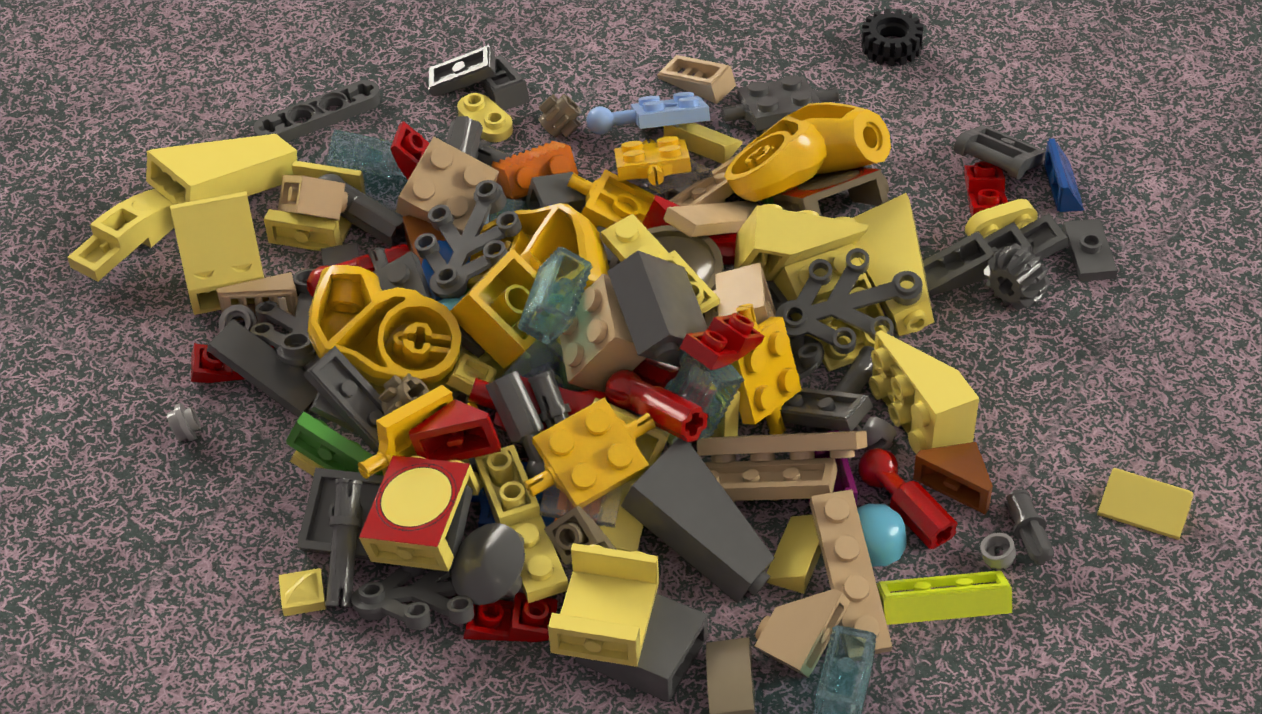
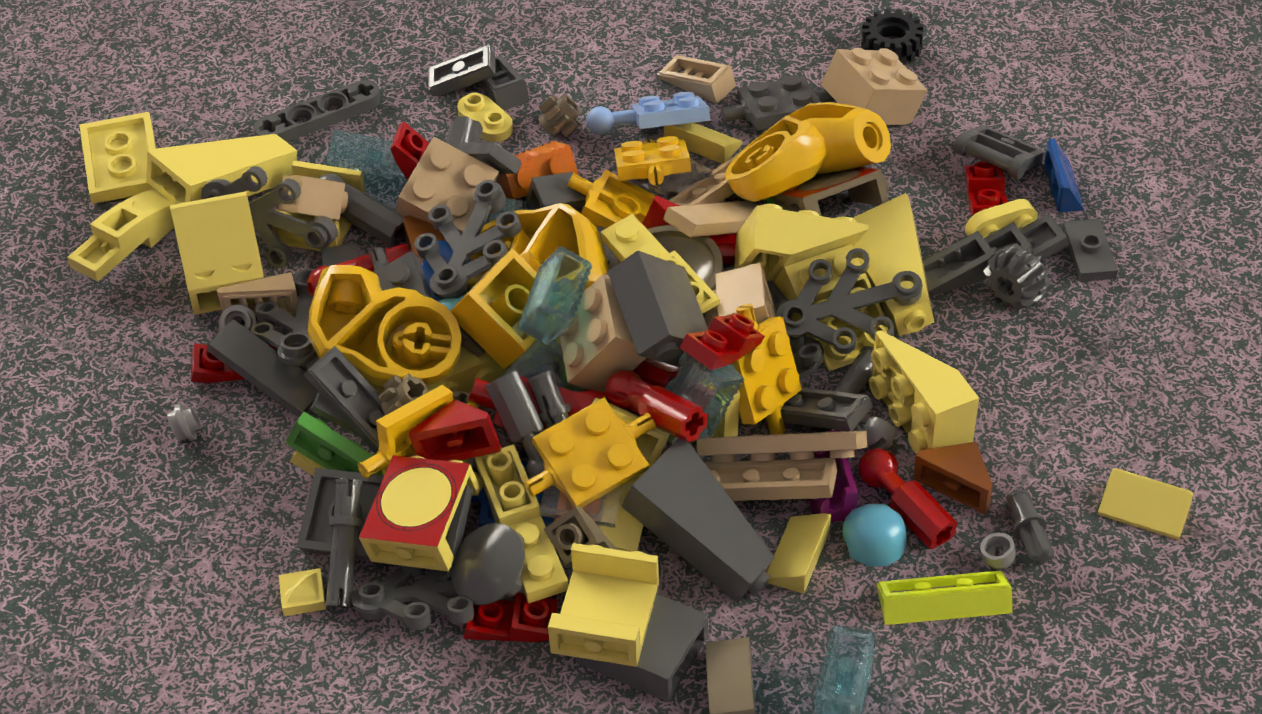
light yellow tile [447,352,497,396] -> none
tan slope [755,588,850,678] -> none
tan plate [810,489,893,659] -> none
none -> light yellow plate [79,112,156,204]
none -> dark grey plant [201,166,338,268]
none -> dark grey plate [457,142,522,174]
none -> tan brick [821,48,928,125]

